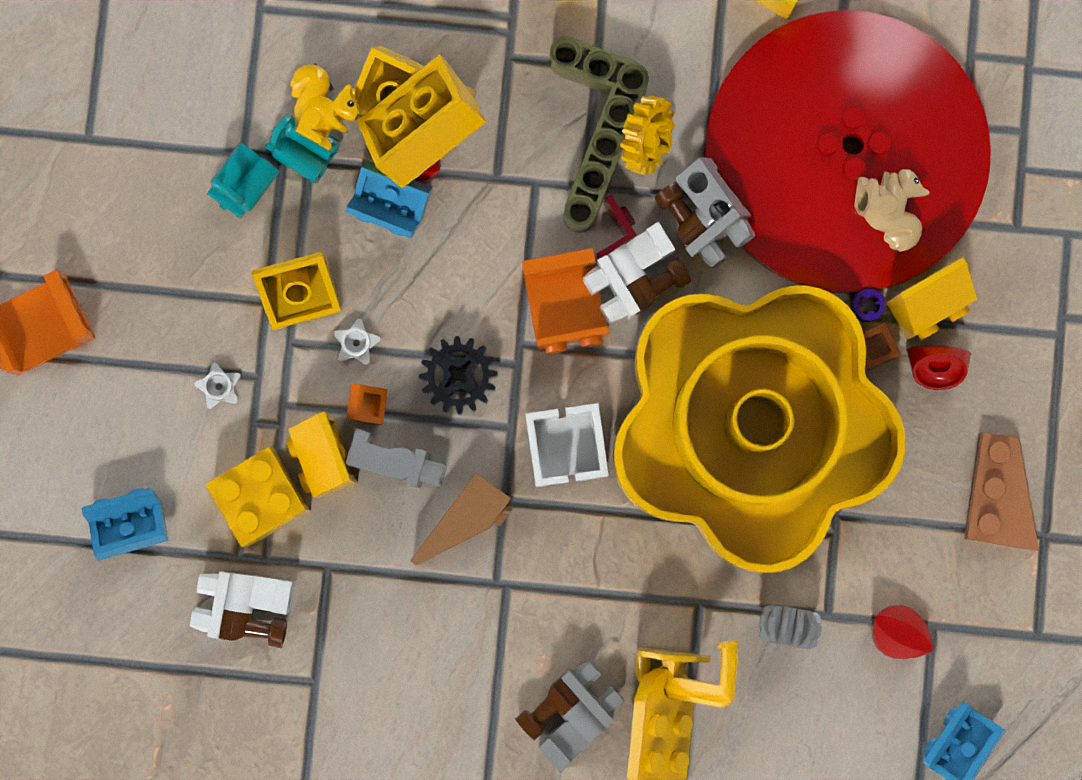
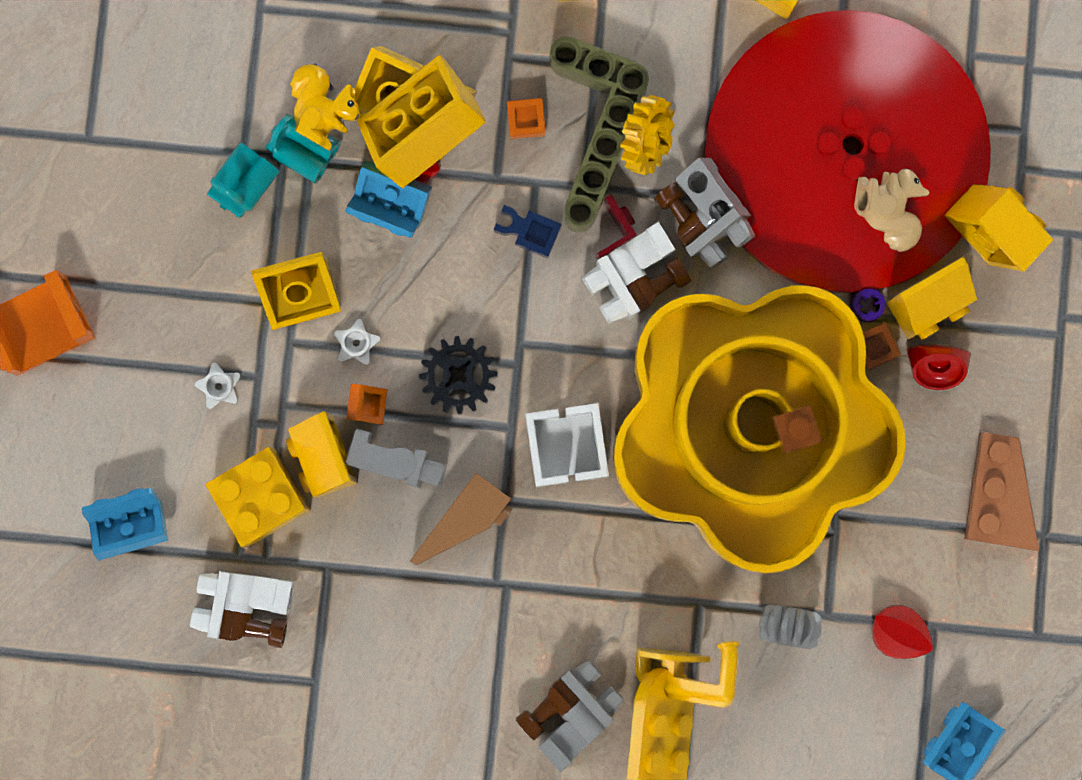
orange panel [522,248,609,354] -> none
none -> dark blue plate [493,205,562,259]
none -> orange plate [507,98,546,139]
none -> dark orange plate [772,405,822,454]
none -> yellow brick [944,184,1053,272]

